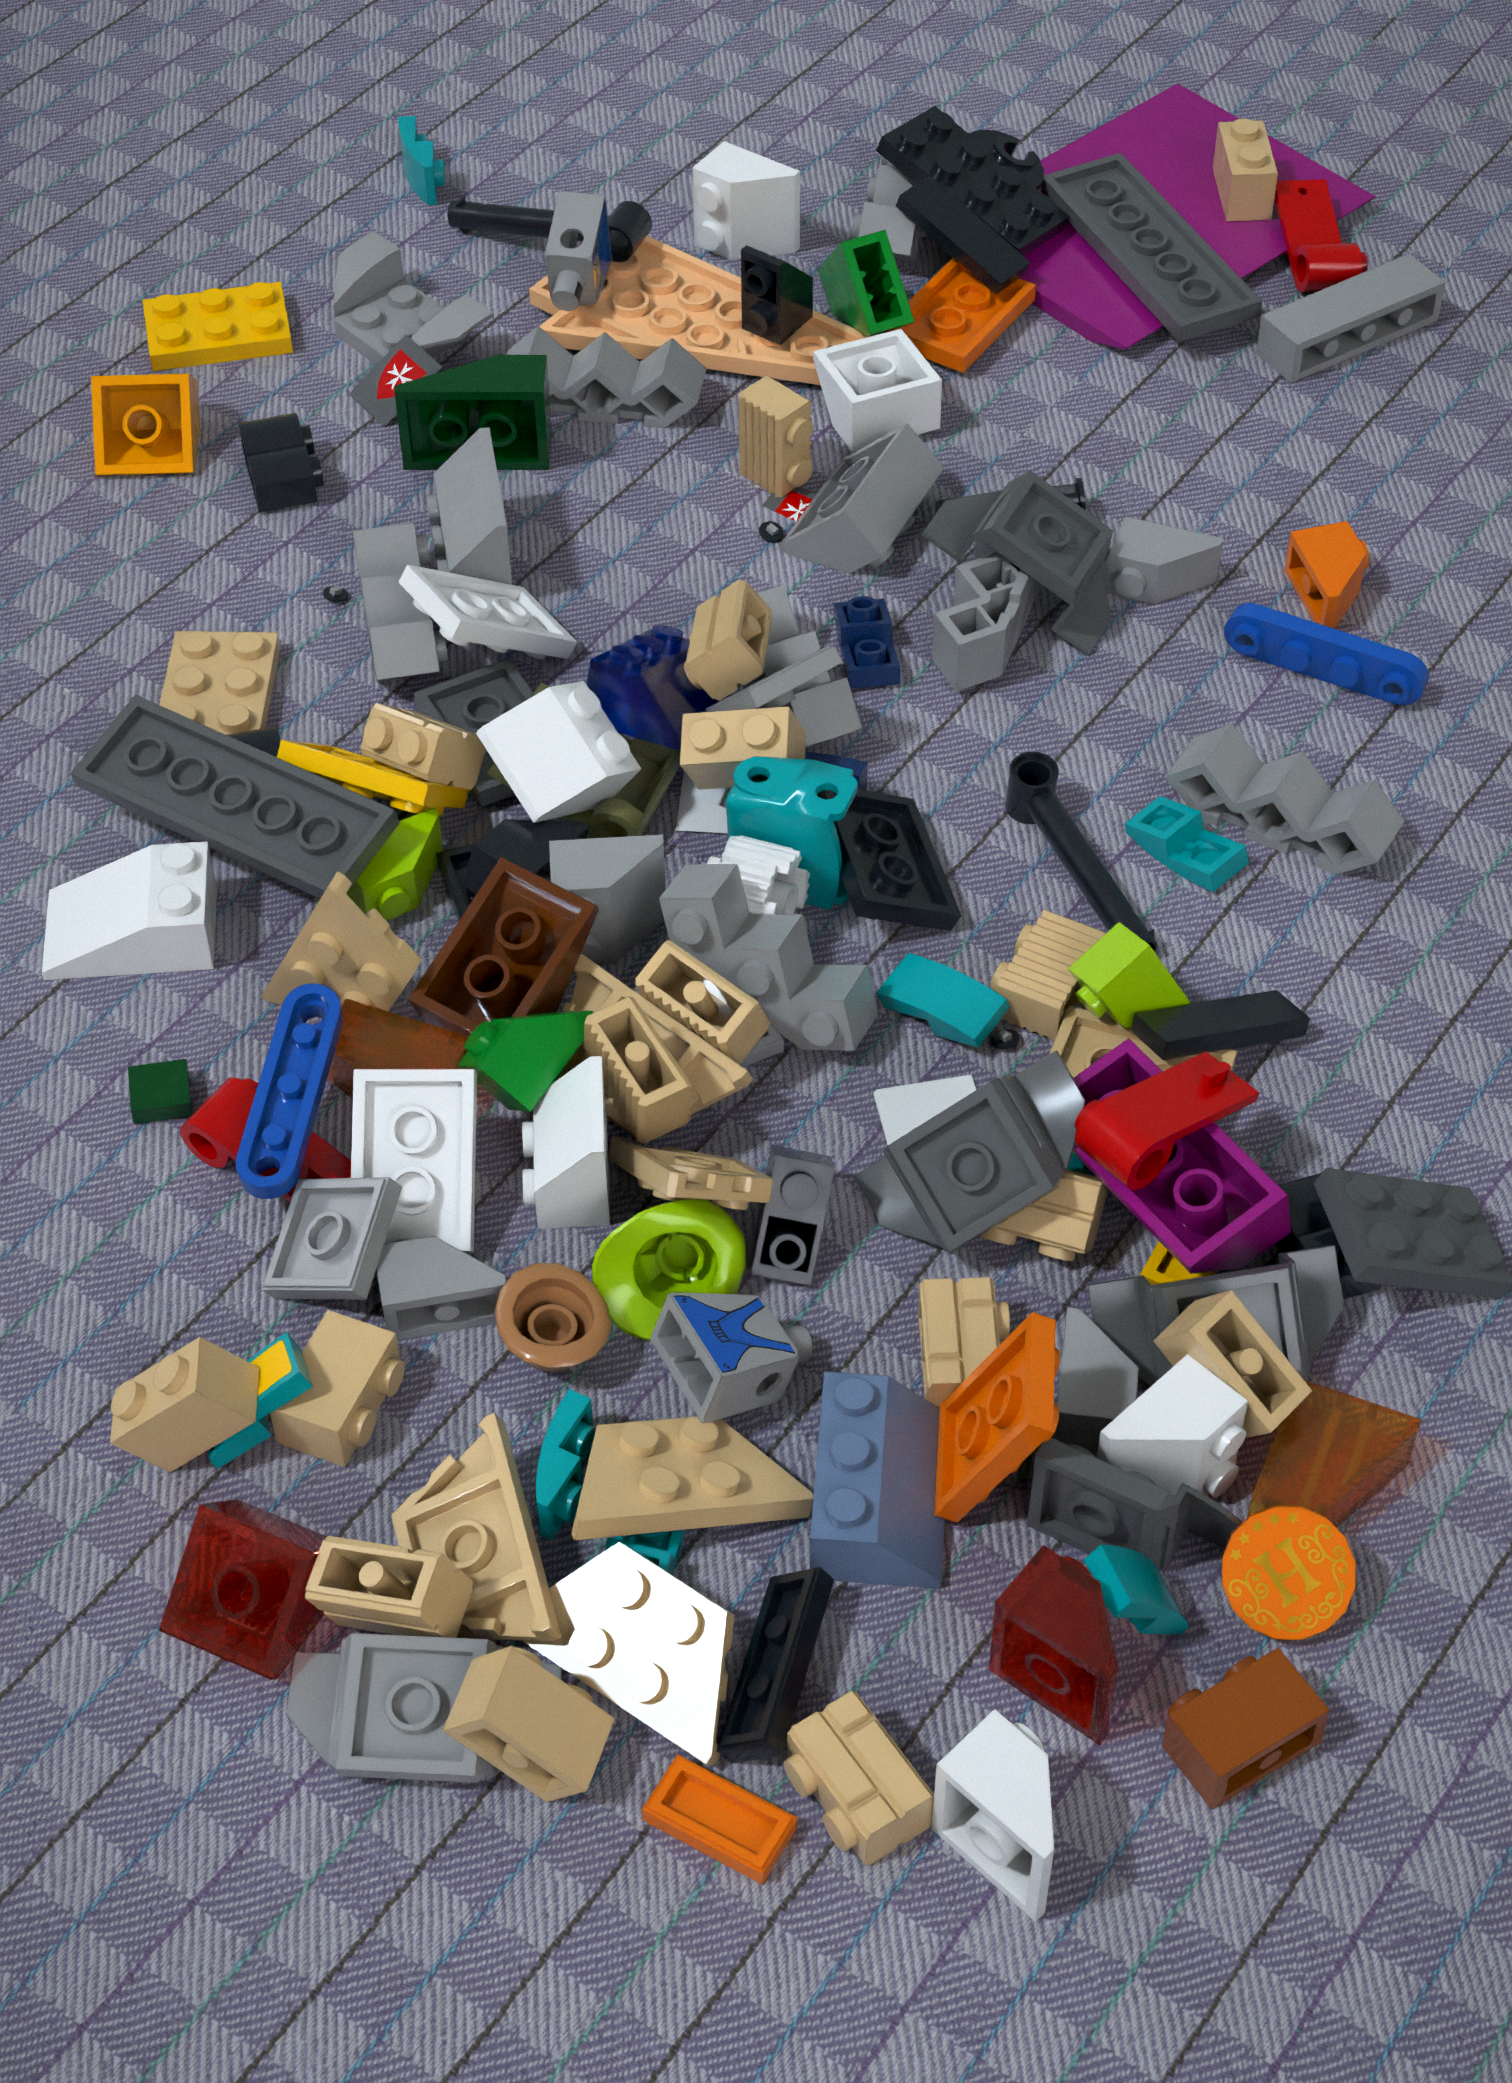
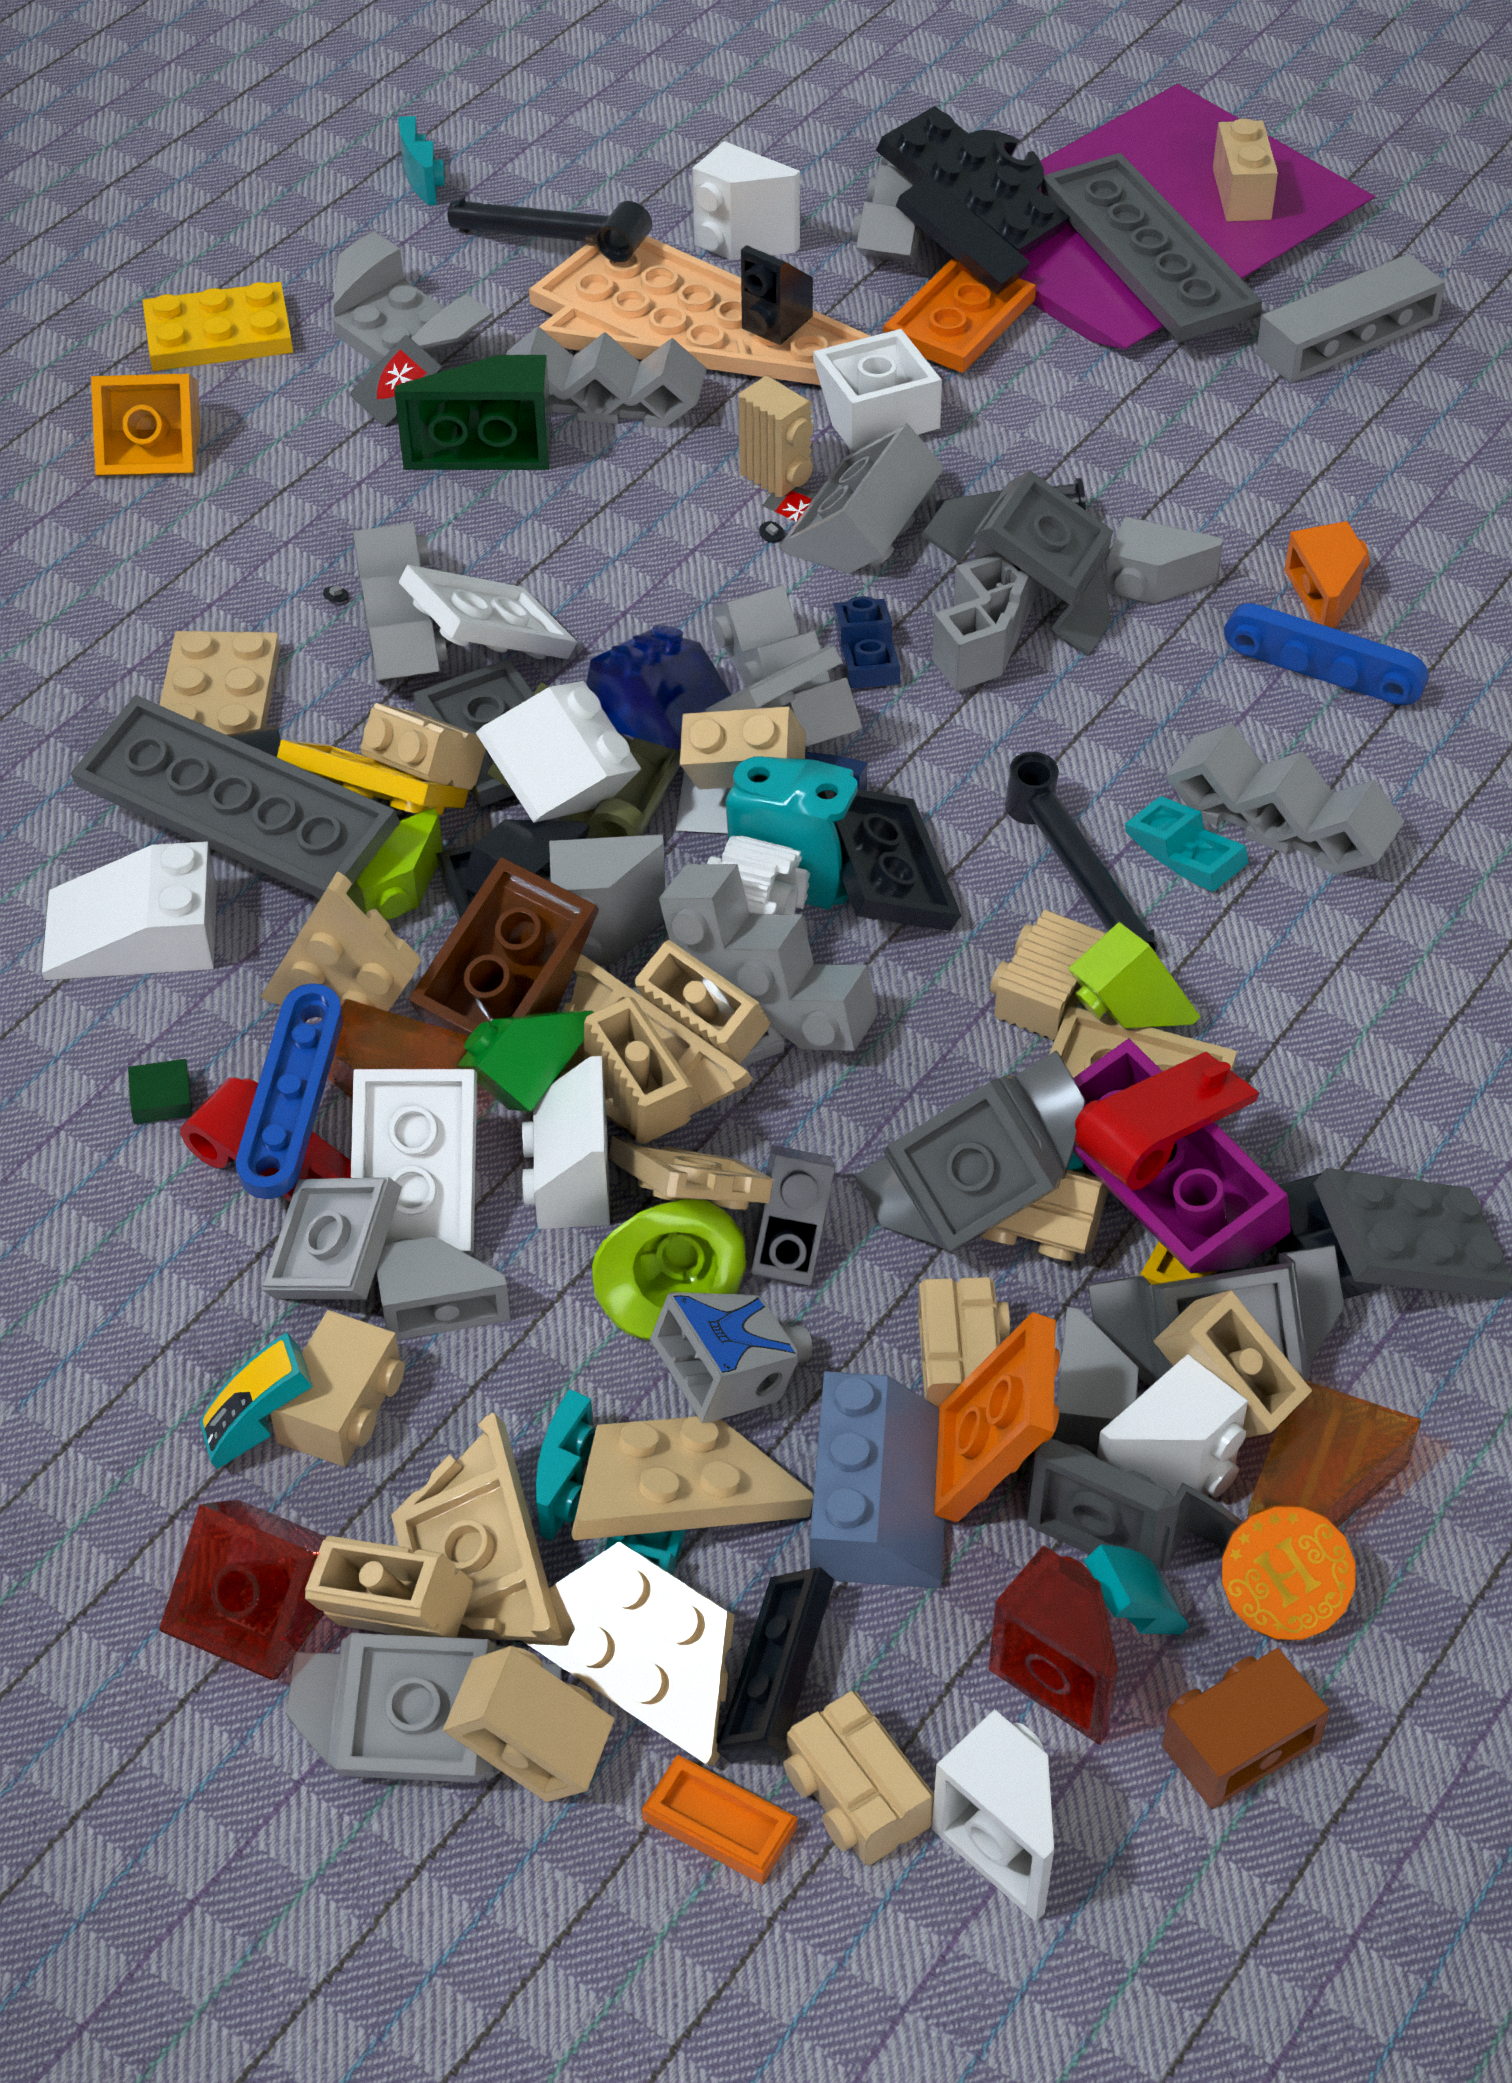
tan brick [110,1337,259,1472] -> none
black brick [238,413,324,512] -> none
light grey slope [426,427,512,585] -> none
medium nougat hat [495,1263,611,1372] -> none
light grey torso [545,191,612,311] -> none
tan brick [684,579,772,701] -> none
green slope [818,230,914,337] -> none
white sticker [873,1075,976,1145] -> none
teal slope [876,953,1010,1048] -> none
black piece [991,1029,1020,1051] -> none
black tile [1131,990,1310,1060] -> none
red door [1275,179,1368,292] -> none

